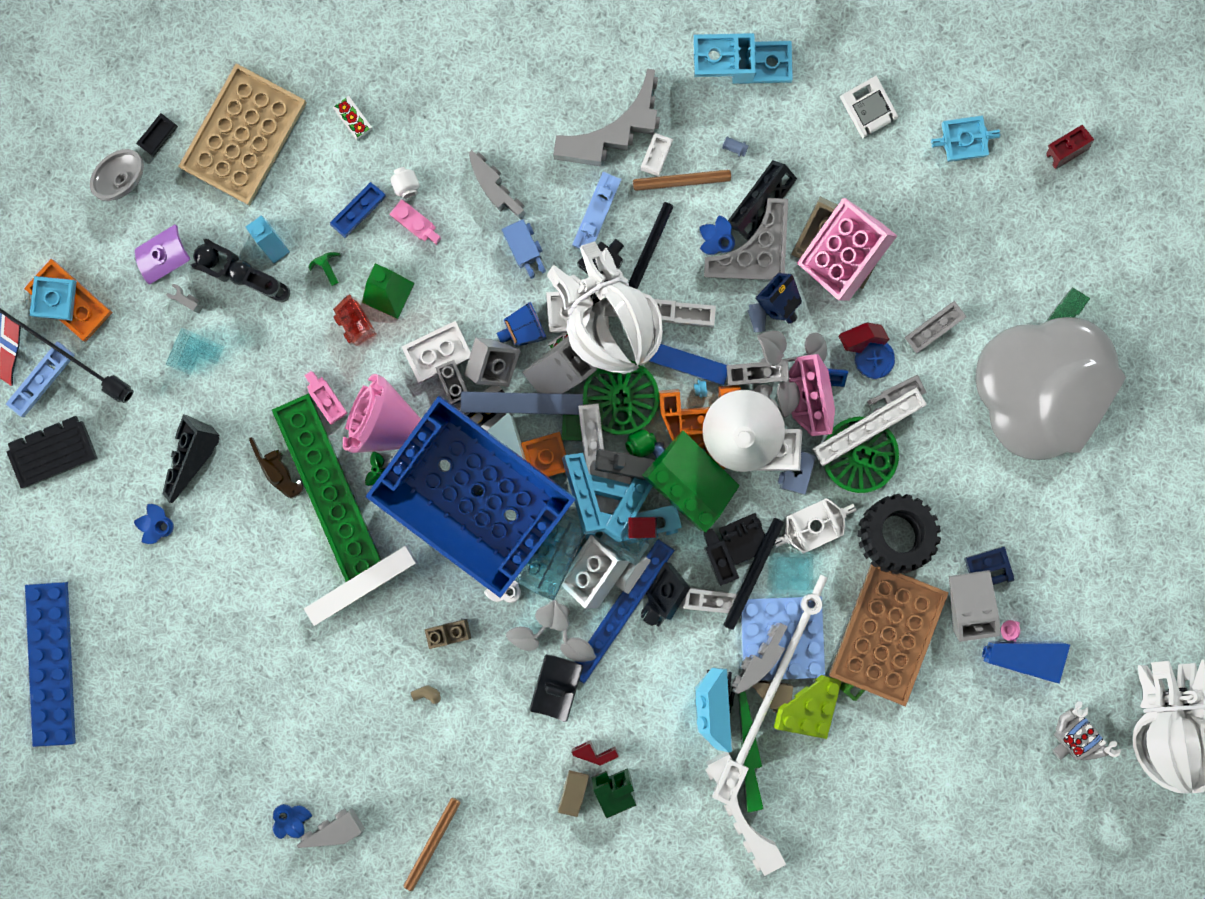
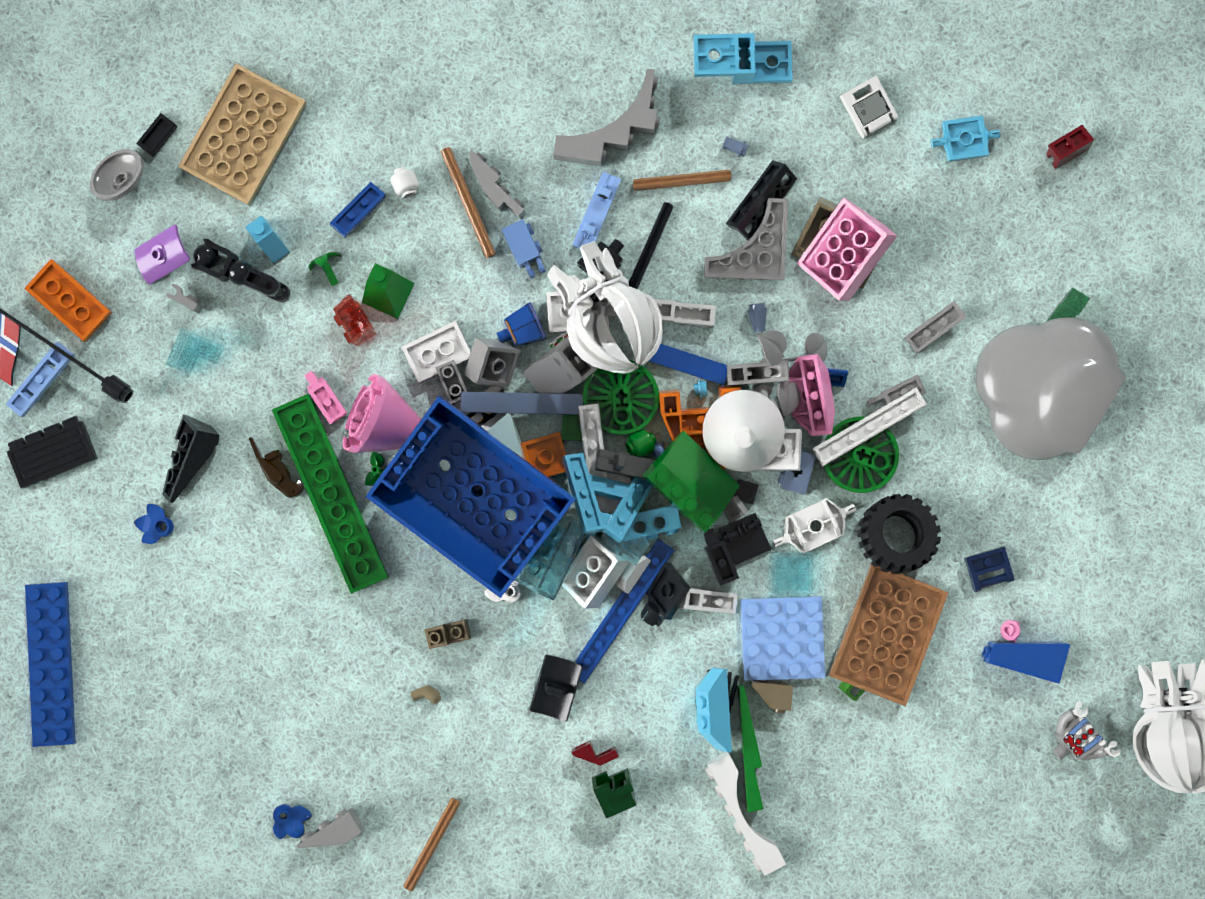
medium azure tile [30,276,77,321] -> none
white slope [304,545,418,626] -> none
tile [333,96,373,141] -> none
bright pink hinge [389,199,441,245] -> none
light grey plant [506,599,596,662] -> none
dark tan slope [558,770,589,817] -> none
dark red slope [628,517,657,538] -> none
white plate [640,133,673,177] -> none
blue plate [700,215,735,255] -> none
white bar [712,575,828,807] -> none
black axle [724,518,784,630] -> none
light grey slope [731,623,788,694] -> none
dark blue torso [755,273,802,324] -> none
lime plate [773,675,842,739] -> none
dark red slope [838,322,890,353] -> none
blue tile [854,342,895,379] -> none
light grey slope [949,570,1001,642] -> none
none -> medium nougat axle [441,147,496,258]
none -> light grey plate [724,495,748,522]
none -> black tile [734,479,759,504]

